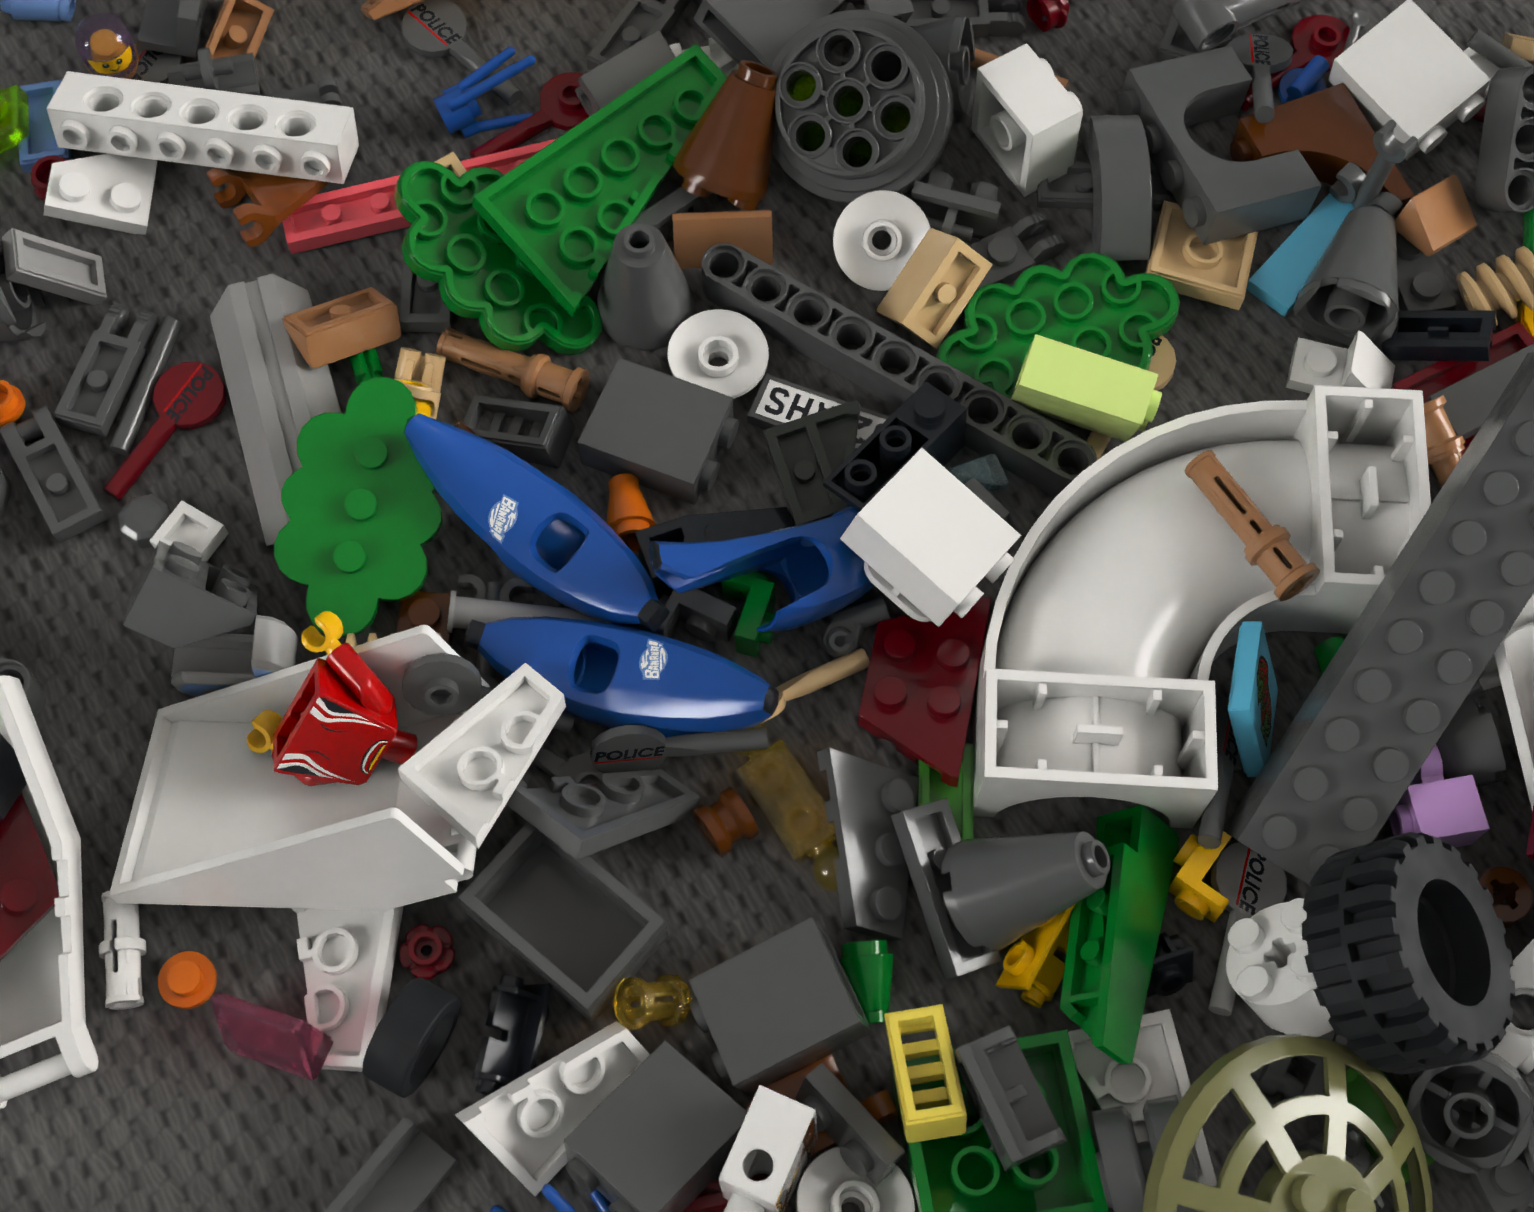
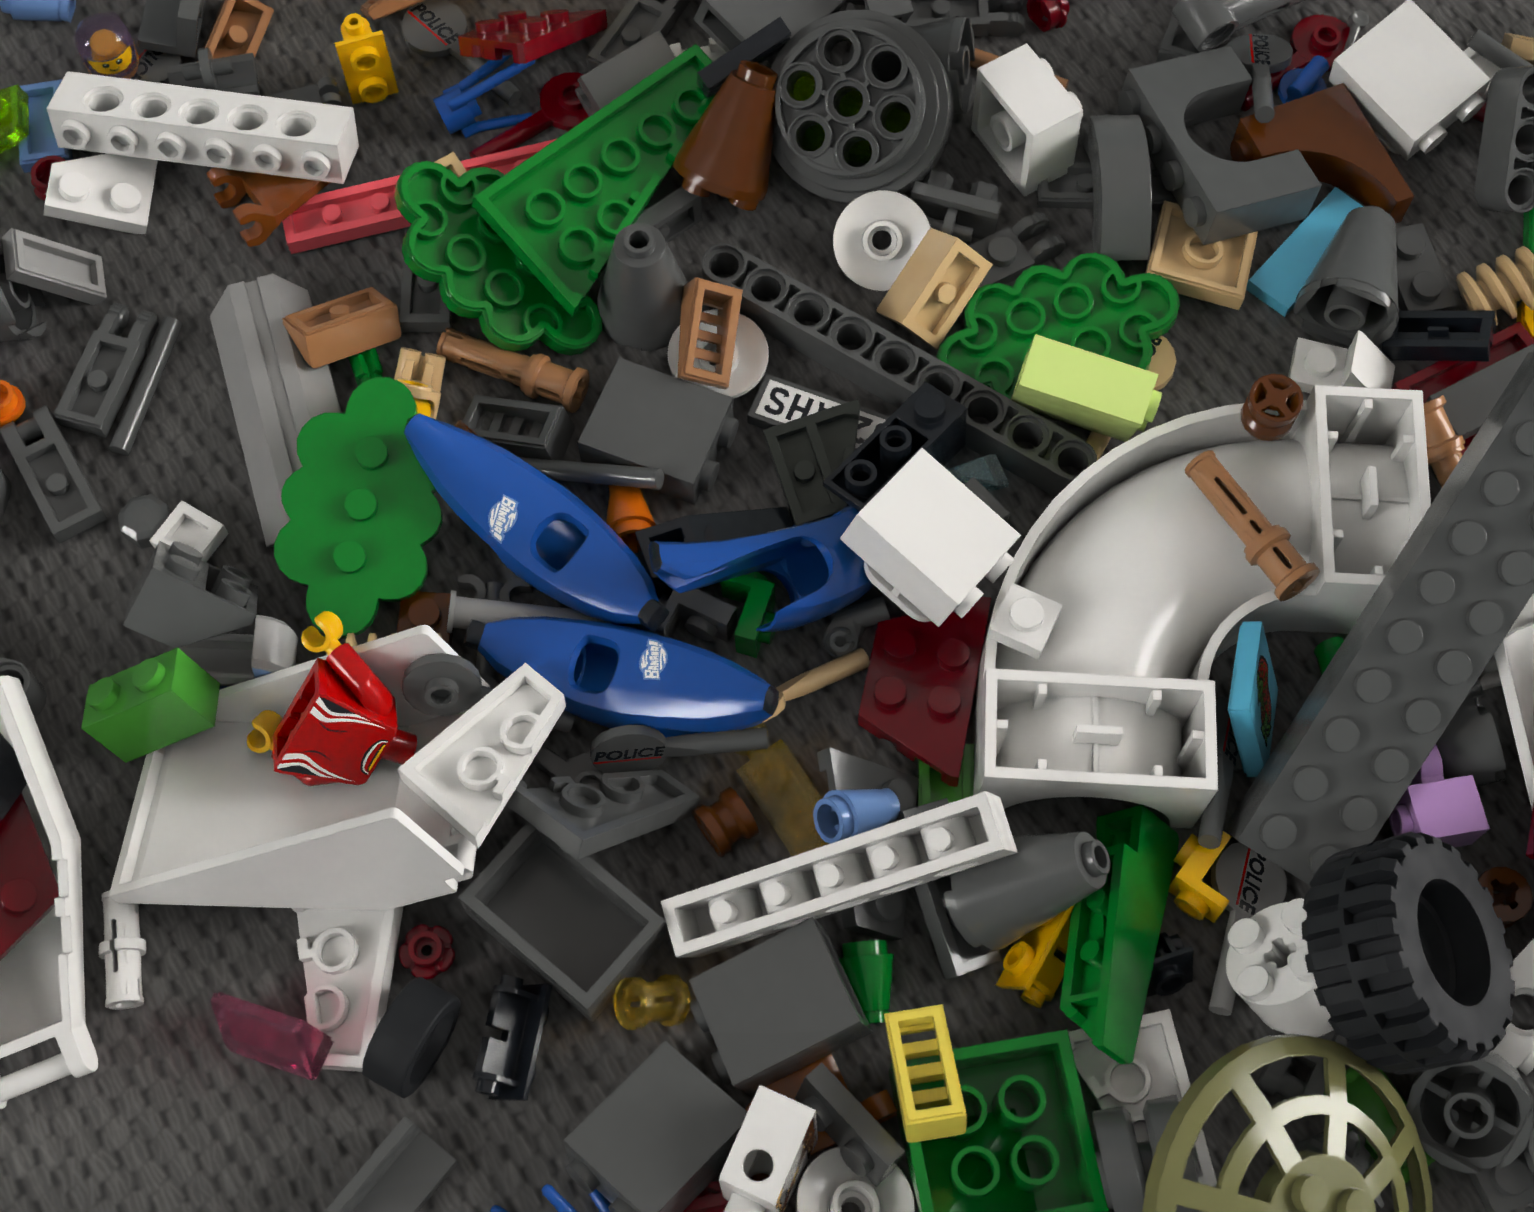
dark red piece [103,361,226,501] -> none
orange plate [158,951,217,1010] -> none
white wing [455,1021,650,1196] -> none
medium nougat slope [672,210,773,269] -> none
dark grey hinge [954,1026,1067,1171] -> none
dark grey bar [1329,119,1418,220] -> none
medium nougat slope [1395,174,1477,257] -> none
none -> bright green brick [81,647,220,763]
none -> yellow hinge [335,13,399,105]
none -> dark red wing [458,9,608,64]
none -> dark grey bar [519,457,664,490]
none -> white brick [660,791,1018,957]
none -> medium nougat slope [677,277,743,390]
none -> black tile [697,17,792,99]
none -> medium blue cone [813,788,900,844]
none -> white plate [987,582,1063,659]
none -> reddish brown wheel [1241,374,1303,441]

